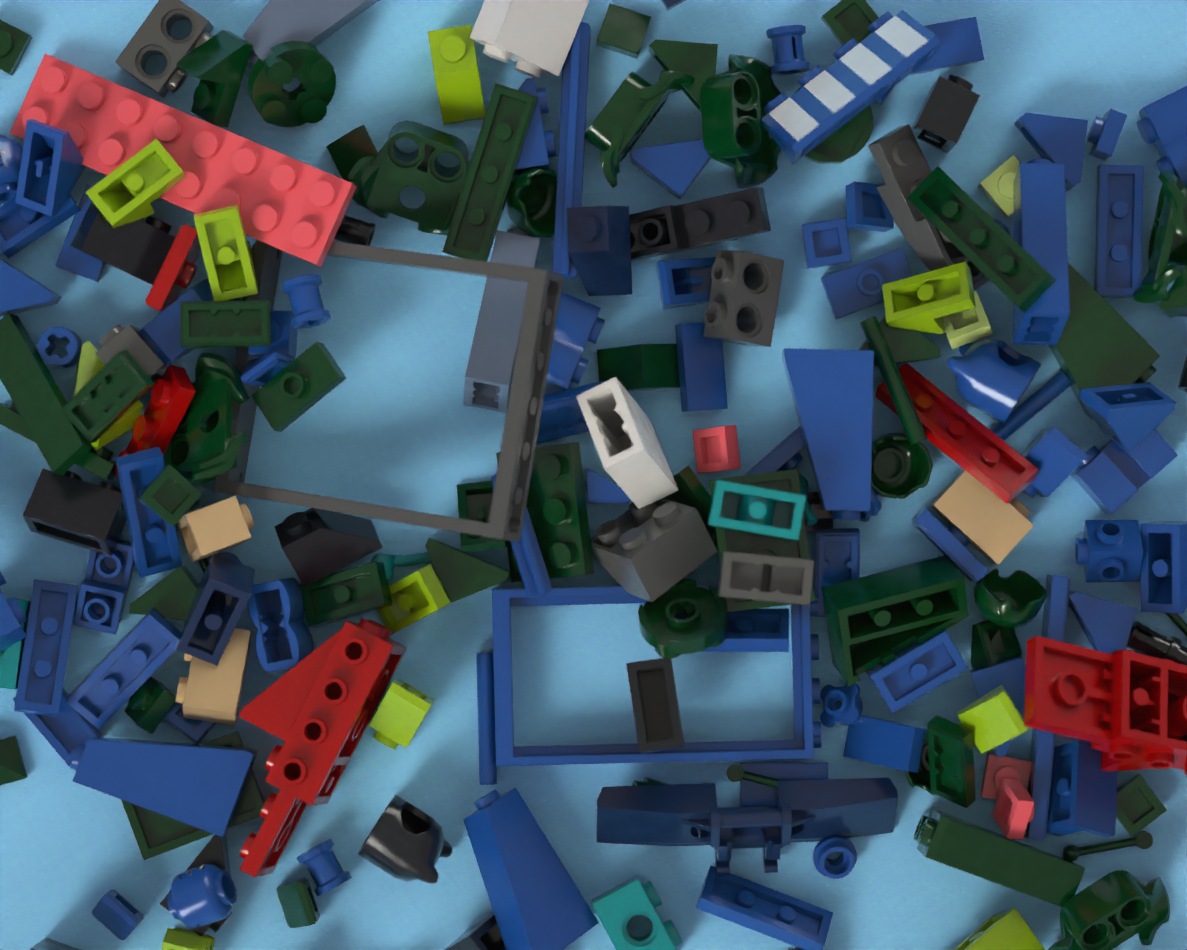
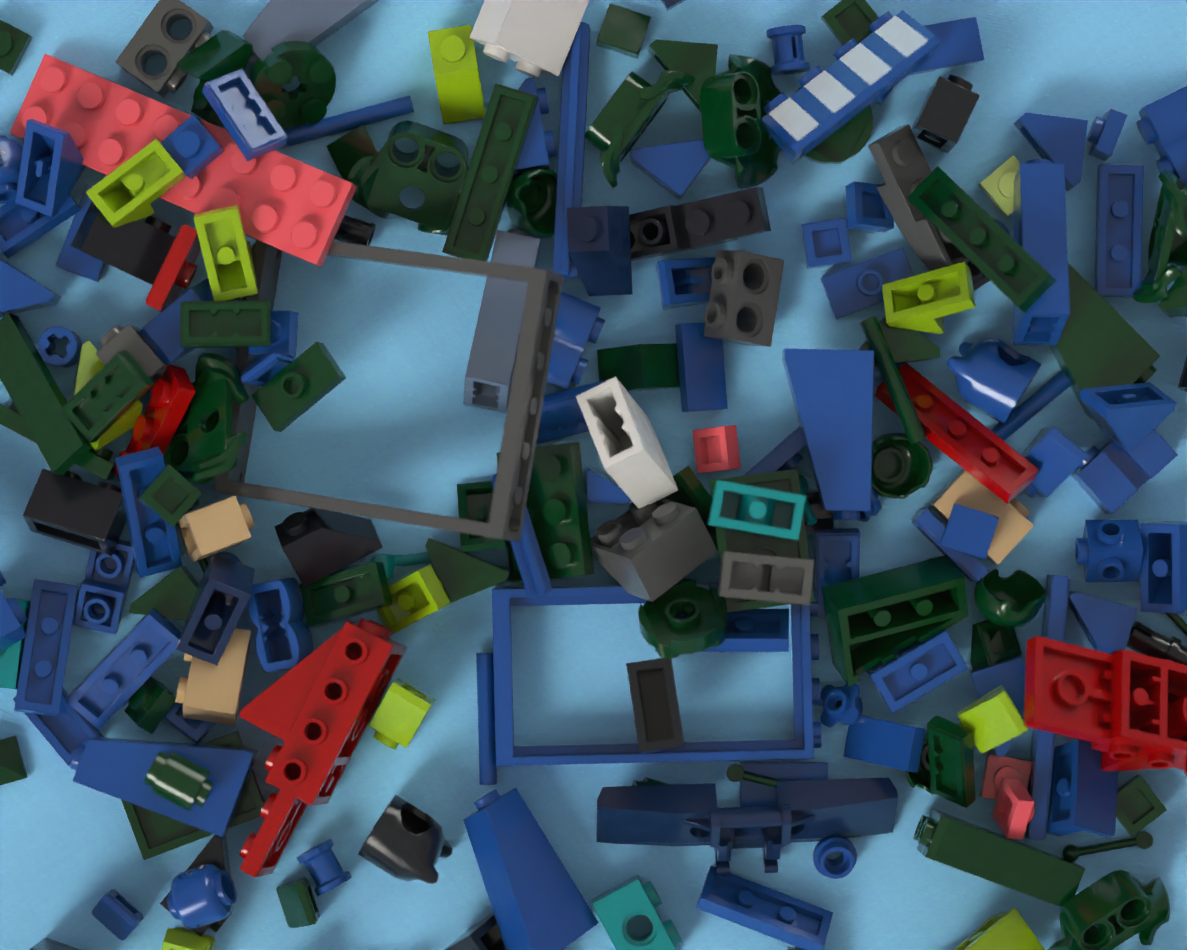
blue bush [282,274,331,329] -> none
yellowish green plate [943,291,993,349] -> none
none -> dark green brick [144,751,215,811]
none -> blue plate [160,114,225,179]
none -> plate [202,69,288,161]
none -> blue bar [284,95,414,147]
none -> blue slope [940,503,999,559]

